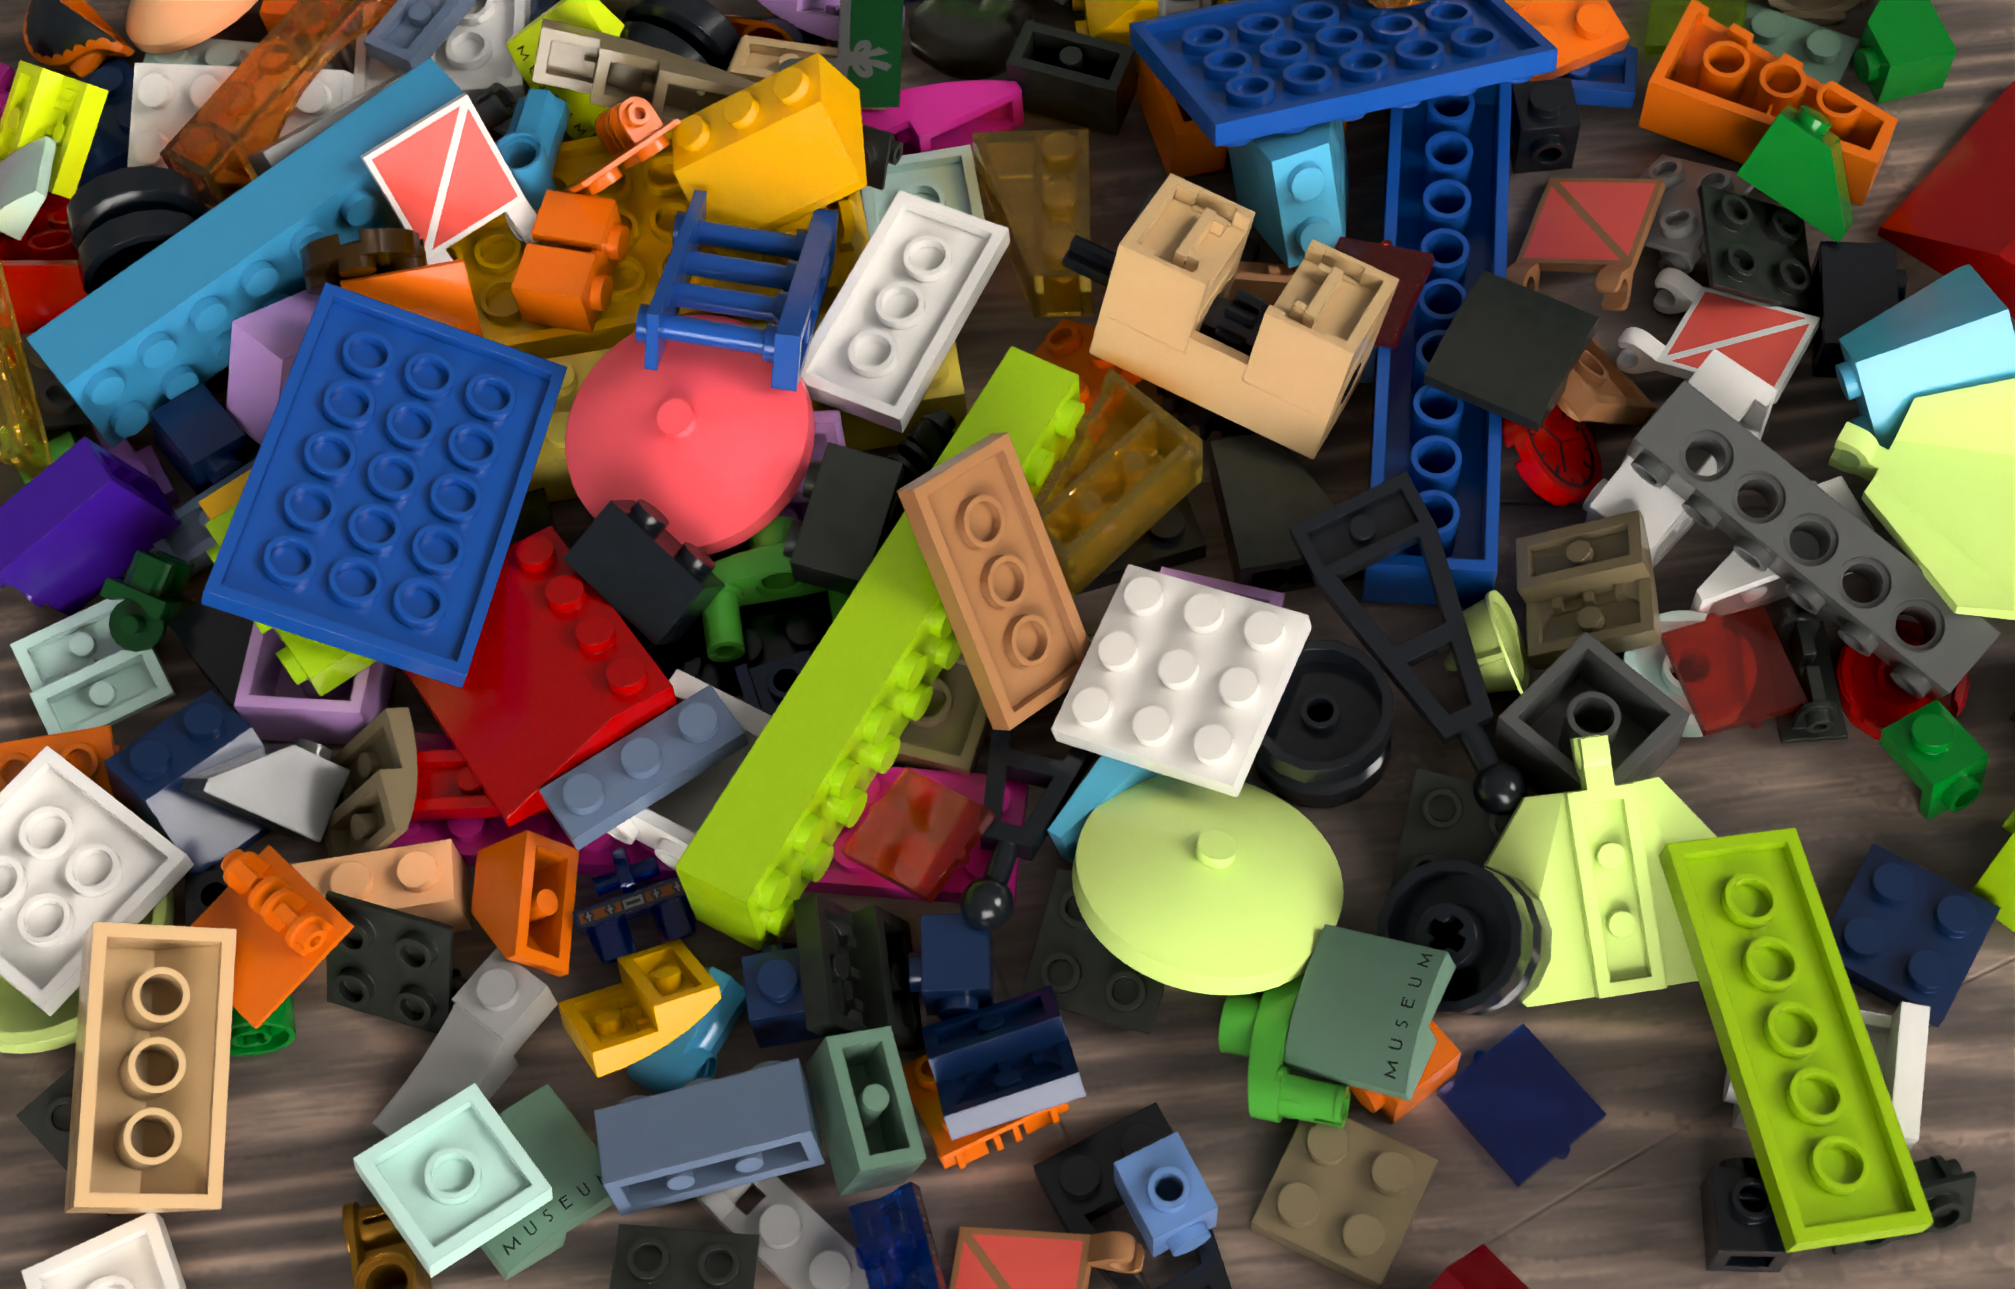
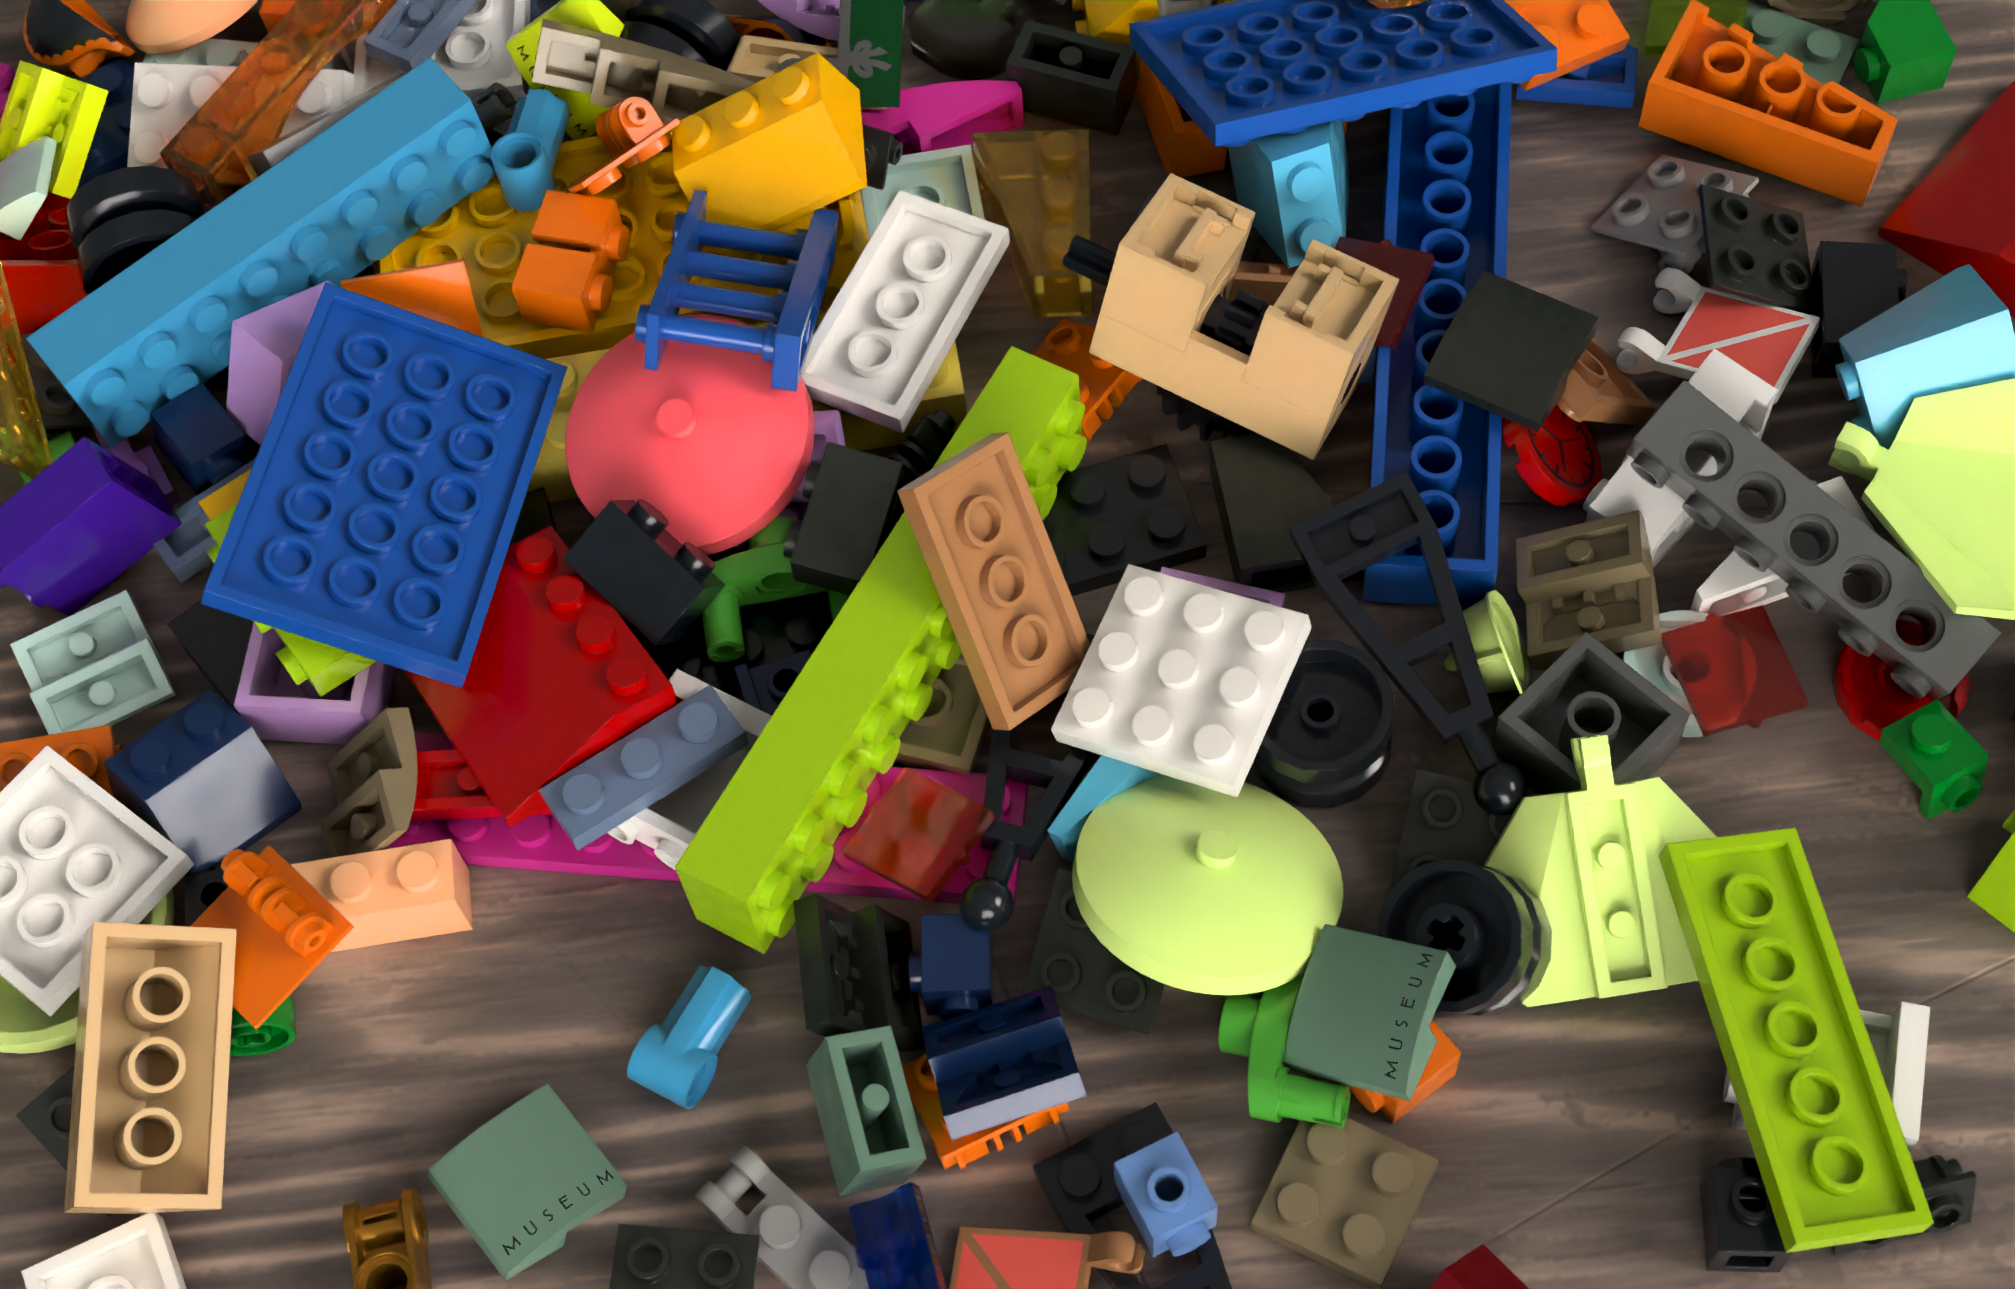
dark green hips [100,550,197,652] -> none
slope [180,737,351,843] -> none
dark brown plate [300,228,428,295] -> none
pearl dark grey hinge [326,891,469,1034] -> none
light aqua plate [353,1083,553,1278] -> none
coral flag [360,93,539,265] -> none
light grey slope [372,948,558,1137] -> none
orange slope [471,830,579,977] -> none
yellow slope [558,939,722,1078] -> none
clear blue hips [572,847,697,965] -> none
sand blue brick [594,1058,825,1216] -> none
dark blue brick [741,943,824,1048] -> none
clear yellow wedge [1035,368,1203,599] -> none
clear blue piece [1437,1023,1606,1188] -> none
flag [1506,177,1666,311] -> none
black brick [1510,78,1581,174] -> none
green slope [1736,104,1854,243] -> none
pearl dark grey hinge [1758,605,1848,744] -> none
dark blue plate [1830,843,2001,1028] -> none

